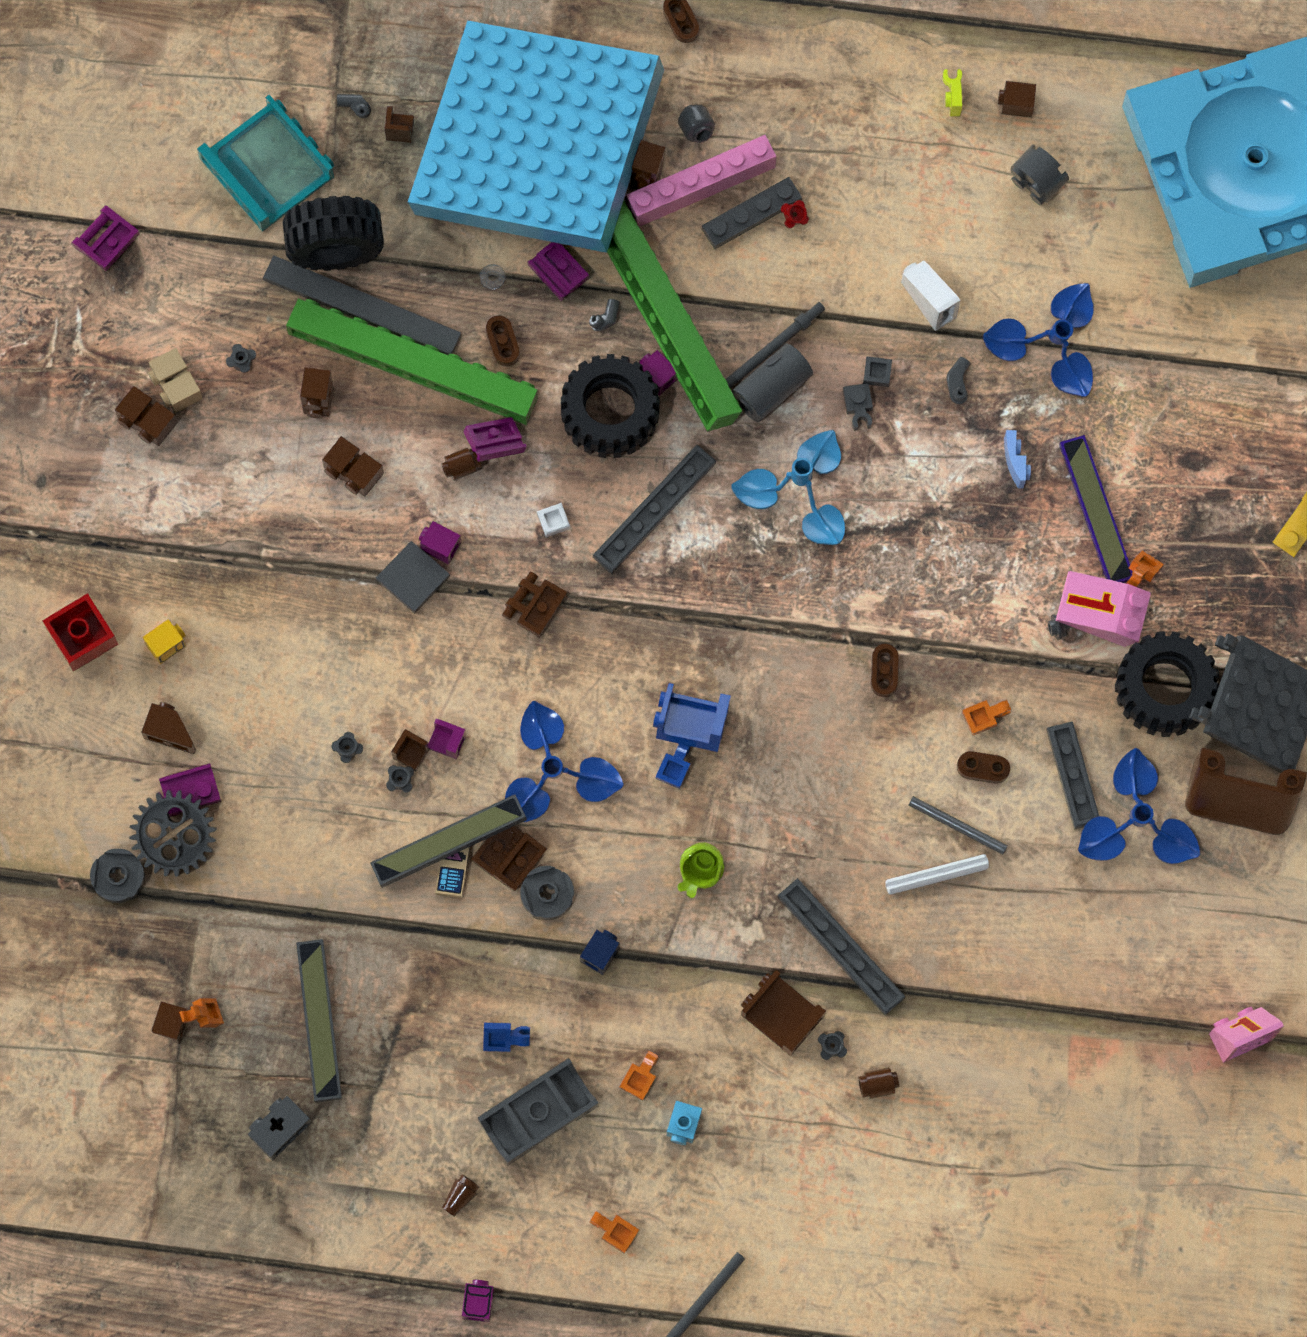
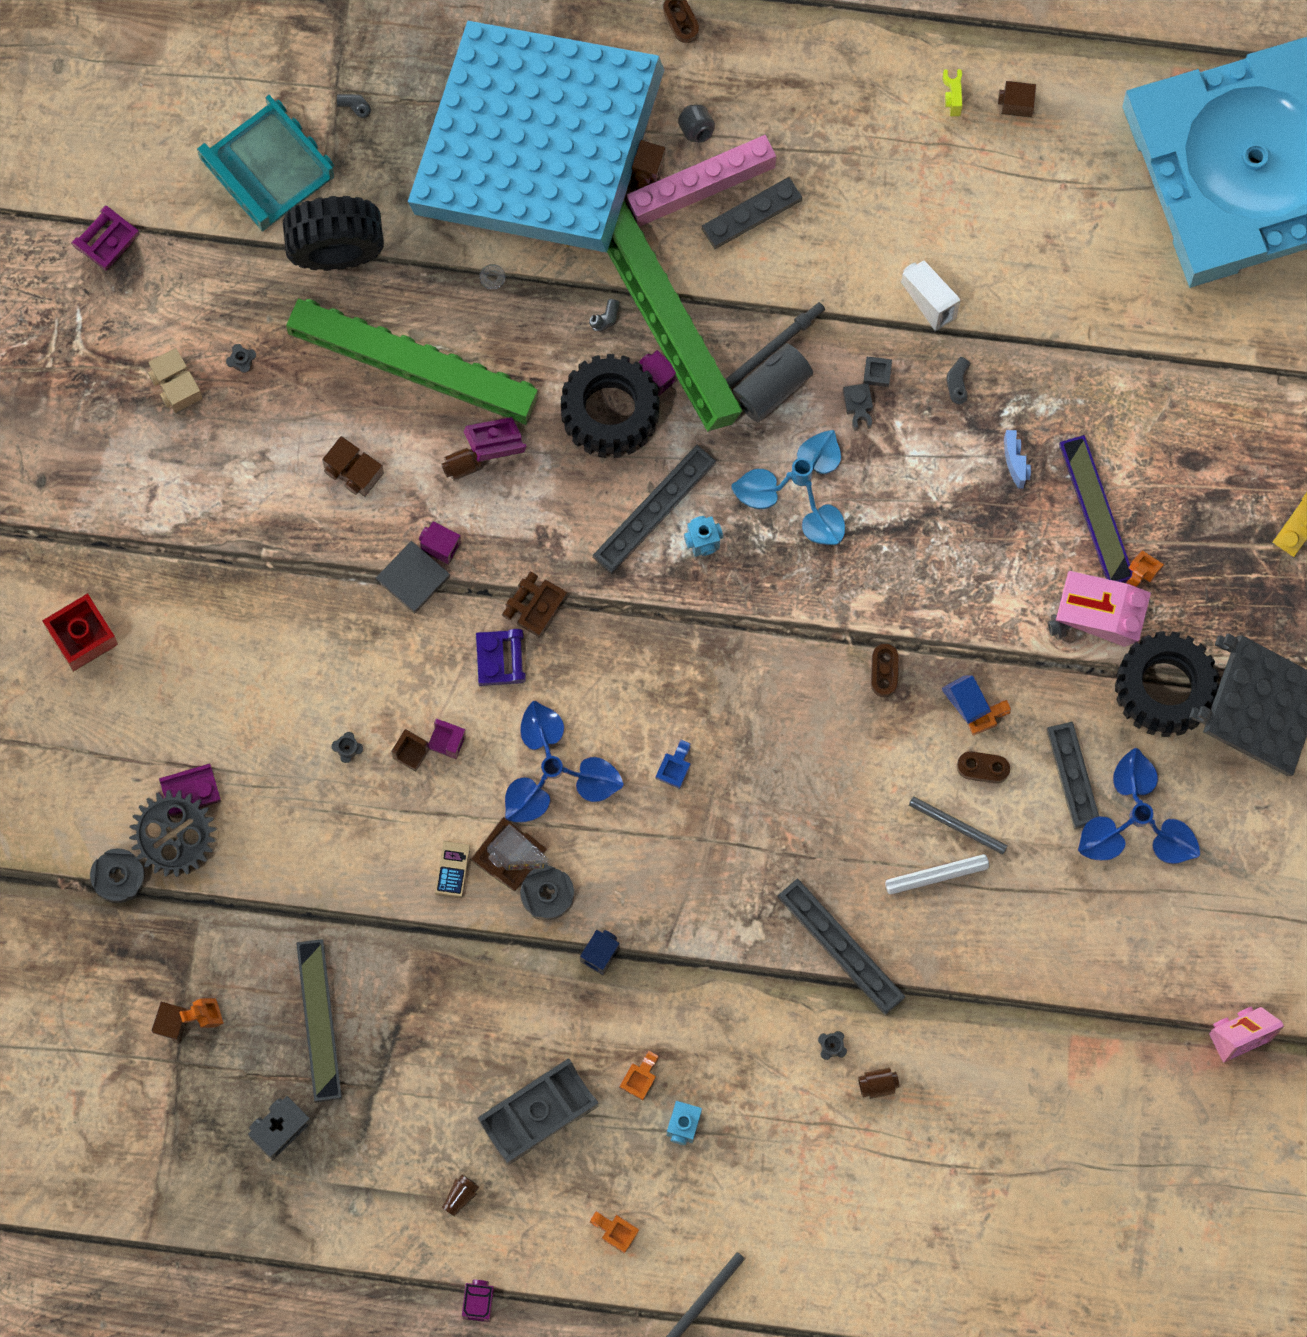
reddish brown piece [115,386,178,447] -> none
reddish brown slope [141,702,196,754] -> none
yellow brick [142,619,186,664] -> none
dark grey tile [263,255,461,355] -> none
reddish brown piece [300,367,334,419] -> none
tile [370,795,527,888] -> none
reddish brown panel [384,106,414,143] -> none
dark grey plate [386,765,414,793] -> none
blue plate [483,1023,530,1052] -> none
reddish brown plate [486,315,520,366] -> none
magenta plate [527,242,589,301] -> none
white tile [537,503,570,537] -> none
blue panel [653,683,731,752] -> none
lime hat [677,842,725,898] -> none
reddish brown panel [741,970,826,1057] -> none
red plate [781,200,809,228] -> none
blue plant [983,283,1094,397] -> none
dark grey brick [1011,144,1069,205] -> none
reddish brown windscreen [1185,748,1307,835] -> none
none -> dark purple plate [476,629,526,686]
none -> clear slope [488,824,549,870]
none -> medium azure brick [684,516,723,557]
none -> blue slope [942,675,991,724]

